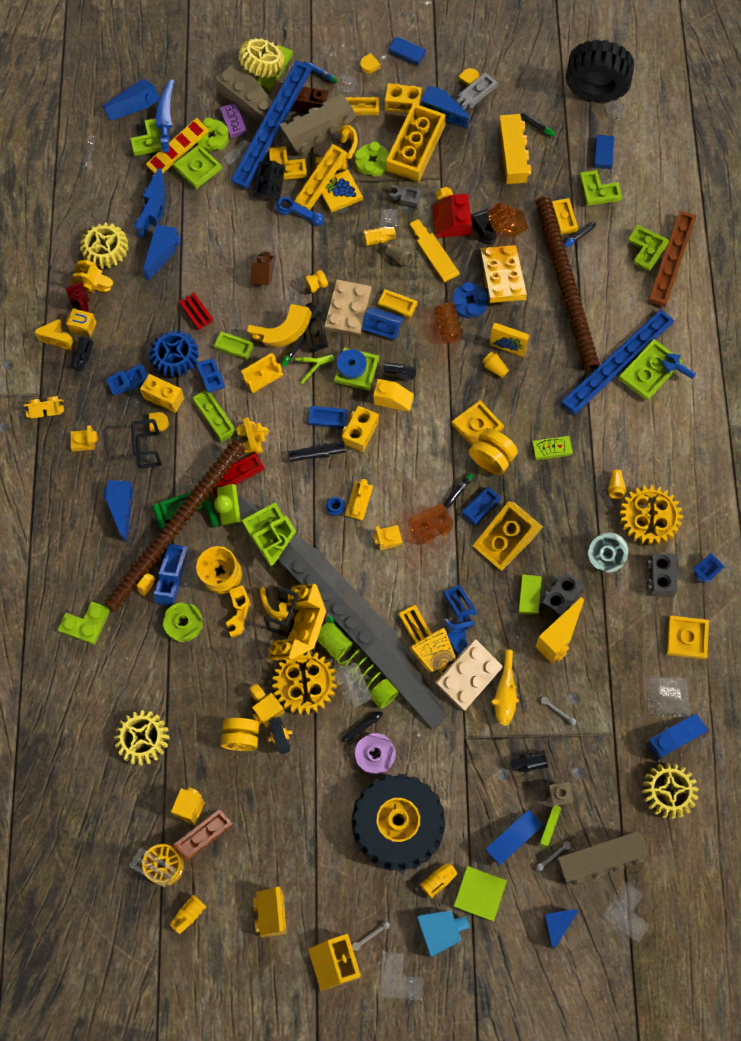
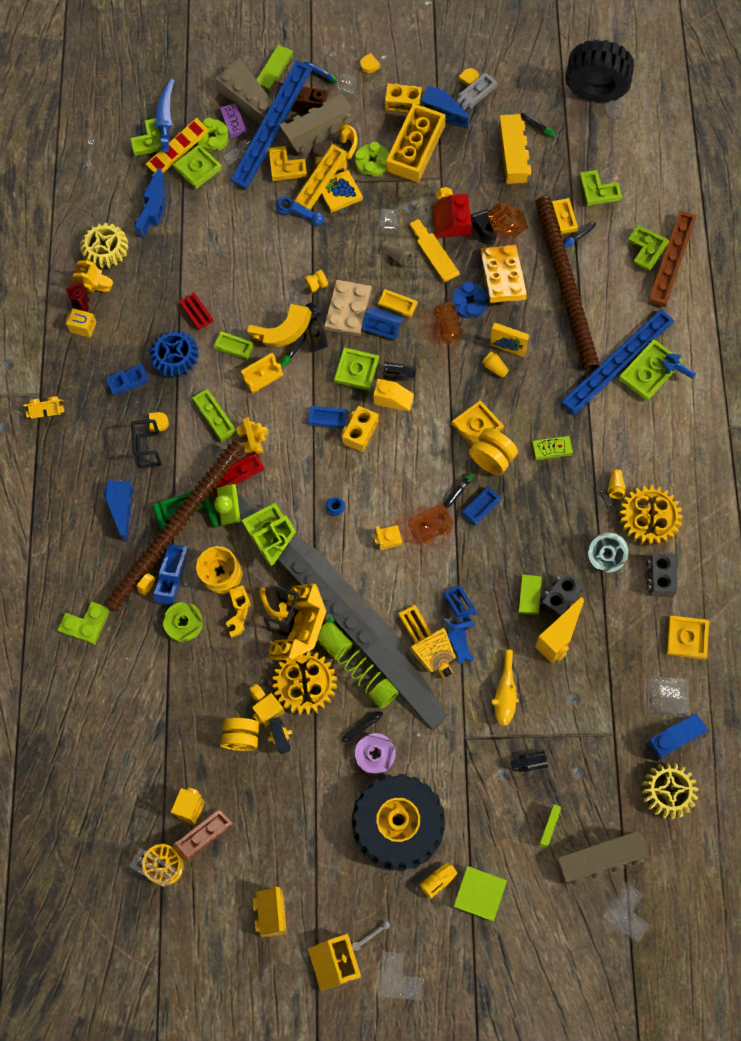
yellow slope [34,319,75,351] -> none
black hinge [71,336,94,371] -> none
yellow bracket [71,425,98,451] -> none
blue slope [103,78,160,121] -> none
light yellow gear [114,710,170,766] -> none
yellow brick [140,374,184,413] -> none
blue slope [143,224,181,280] -> none
yellow hinge [170,895,206,934] -> none
blue slope [196,358,225,393] -> none
light yellow gear [238,37,285,79] -> none
reddish brown slope [251,252,276,285] -> none
black bracket [253,161,285,200] -> none
black pin [288,441,346,463] -> none
lime plant [295,354,334,384] -> none
clear bracket [334,663,372,708] -> none
blue piece [337,349,366,379] -> none
yellow tile [345,97,379,115] -> none
yellow hinge [345,479,373,520] -> none
yellow hinge [363,227,396,246] -> none
blue tile [389,37,426,66] -> none
flat silver plate [389,185,422,207] -> none
dark azure torso [417,911,470,958] -> none
tan plate [435,639,503,711] -> none
yellow slope [473,501,543,571] -> none
blue slope [485,810,543,867] -> none
light grey hinge [535,842,571,872] -> none
light grey hinge [541,697,576,726] -> none
blue slope [543,909,578,949] -> none
dark tan bracket [547,781,573,806] -> none
blue tile [594,135,614,169] -> none
blue bracket [692,553,725,583] -> none

